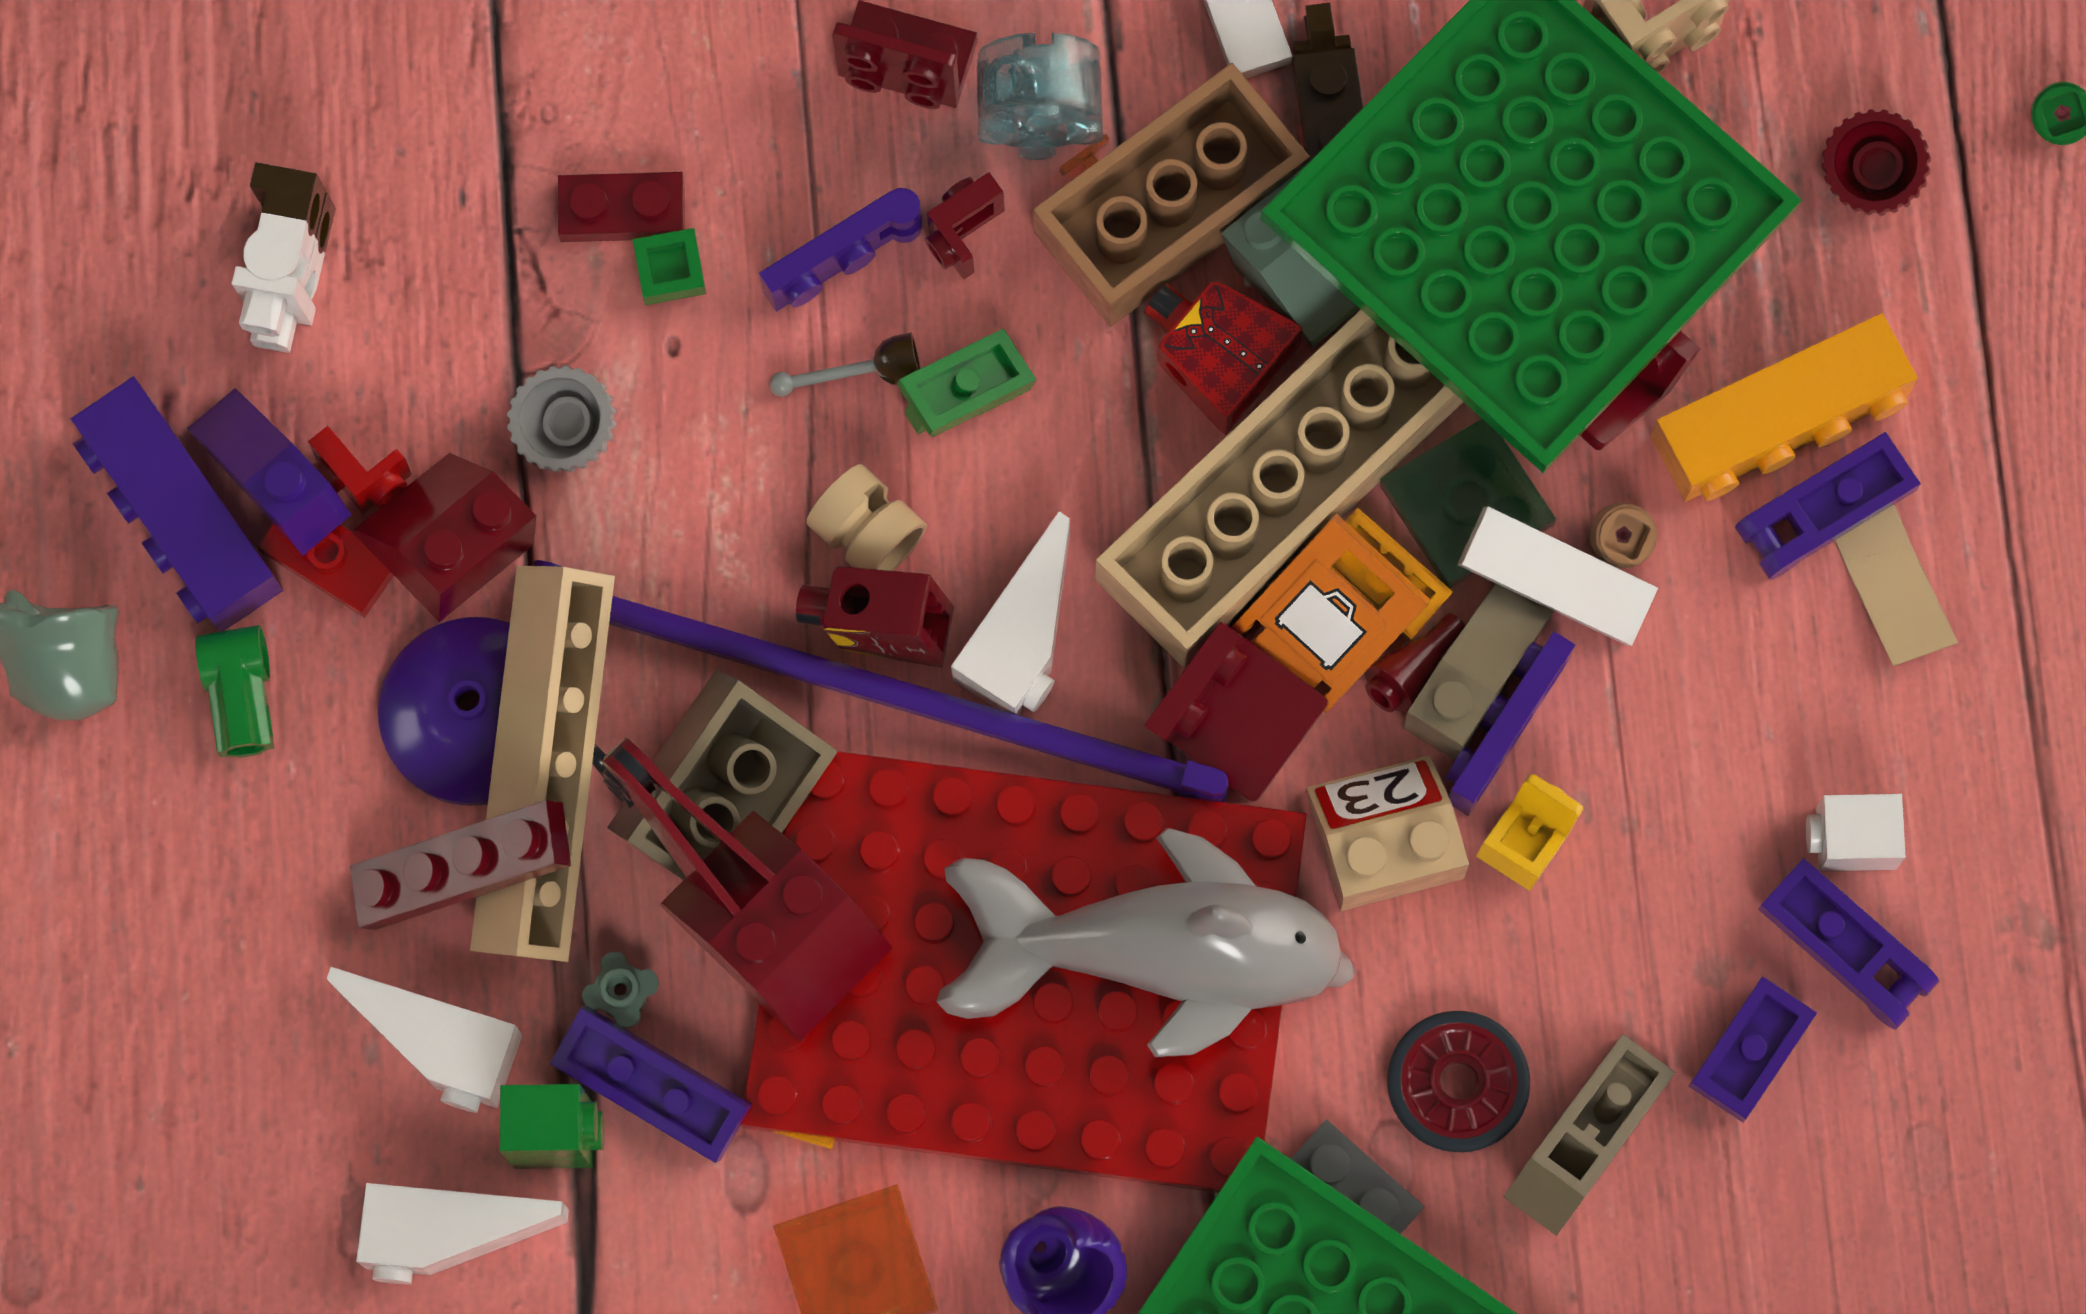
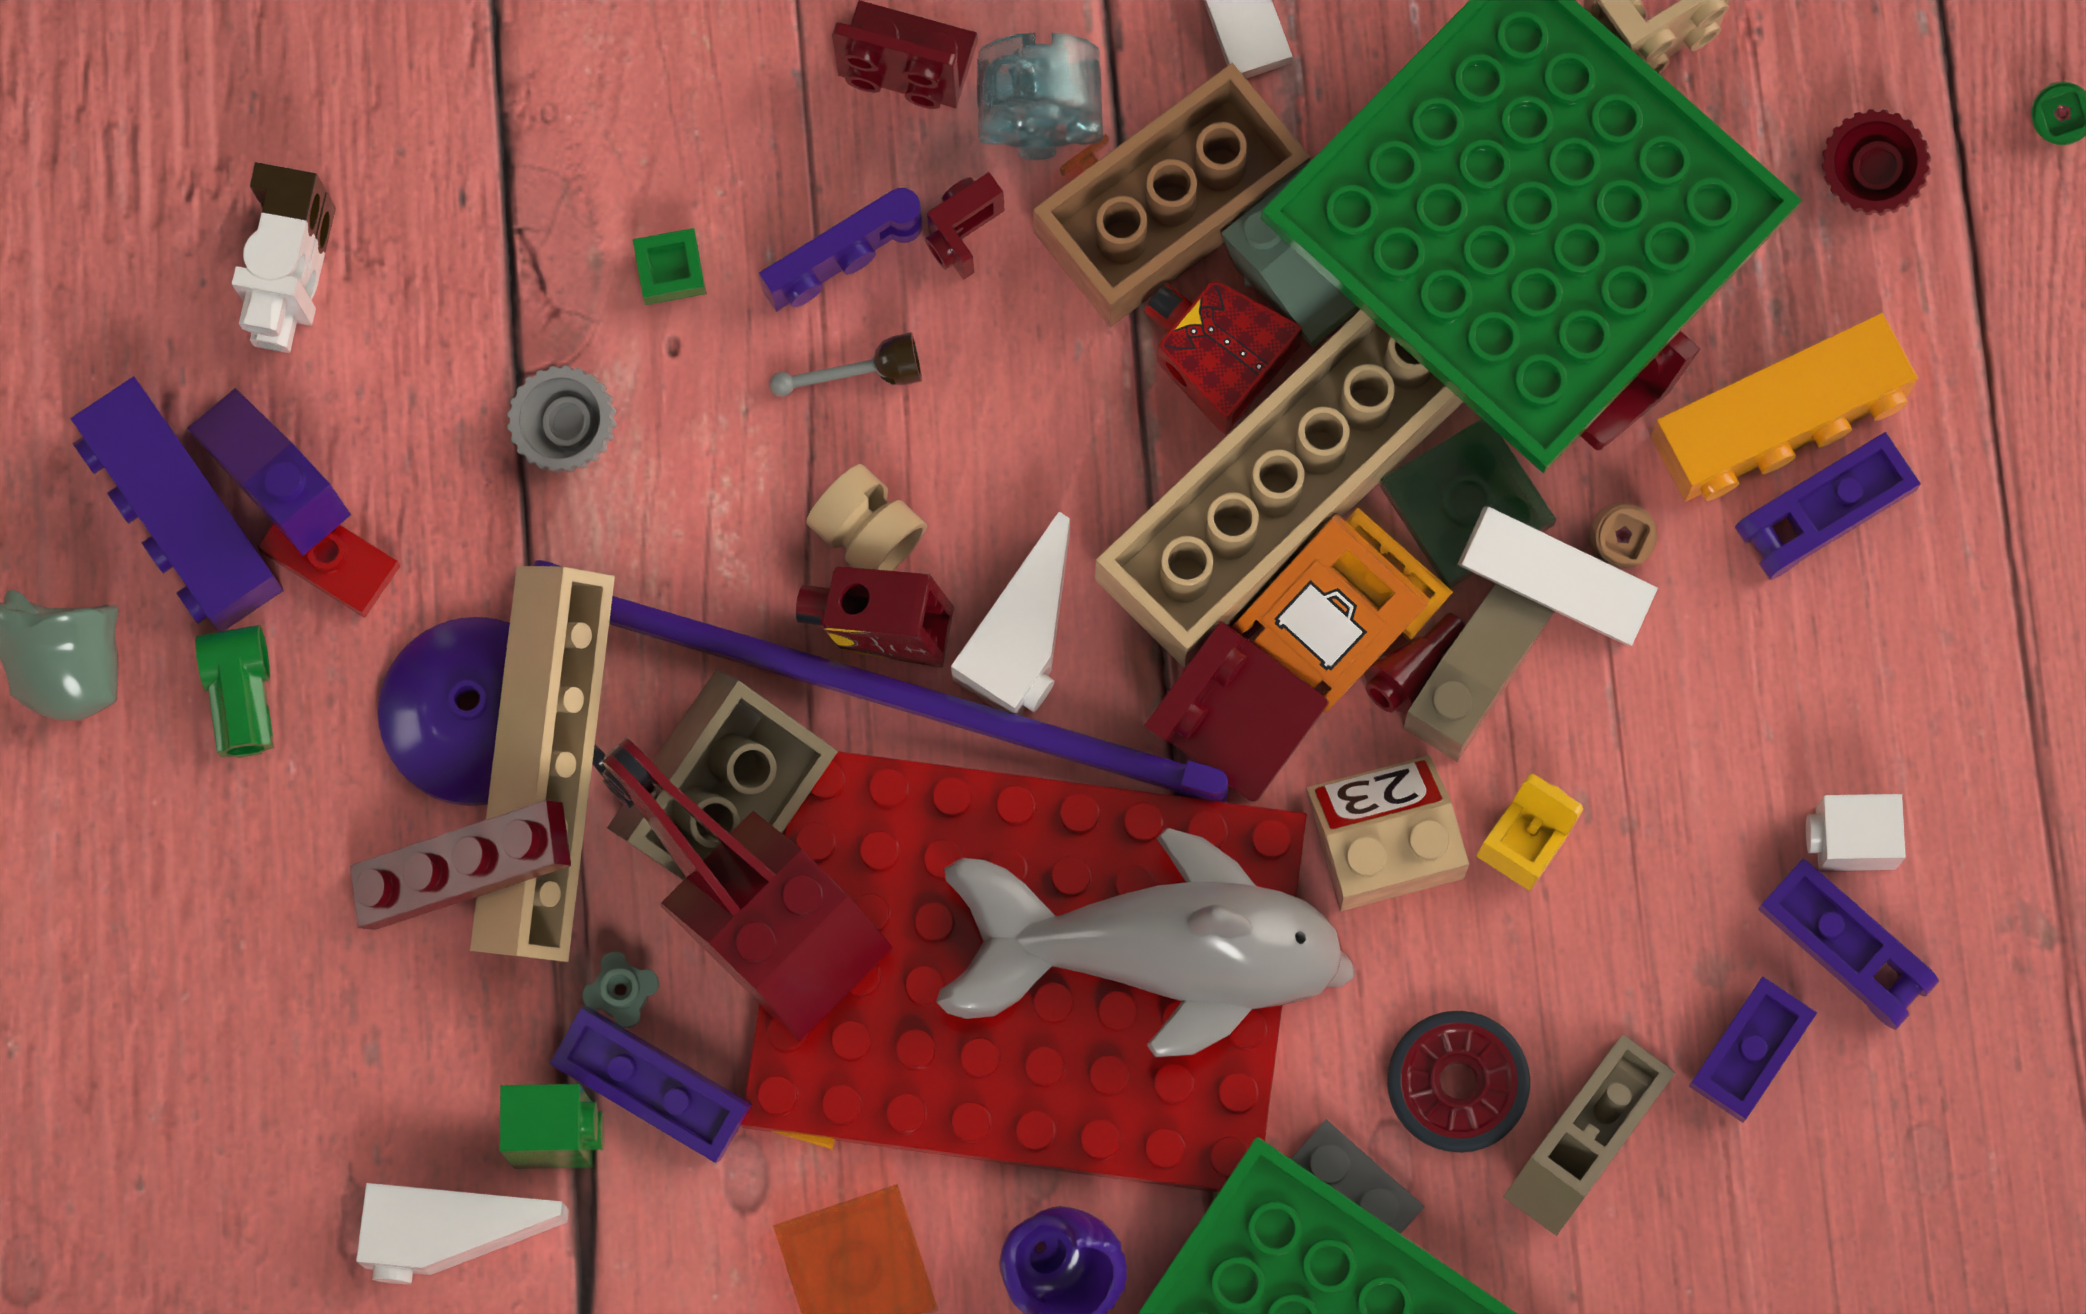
red bracket [308,425,412,514] -> none
white slope [327,967,523,1113] -> none
dark red slope [354,453,537,622] -> none
dark red plate [558,172,685,242] -> none
green plate [897,328,1037,437] -> none
dark brown hinge [1292,3,1363,161] -> none
dark purple plate [1445,631,1576,816] -> none
tan sticker [1835,505,1958,666] -> none

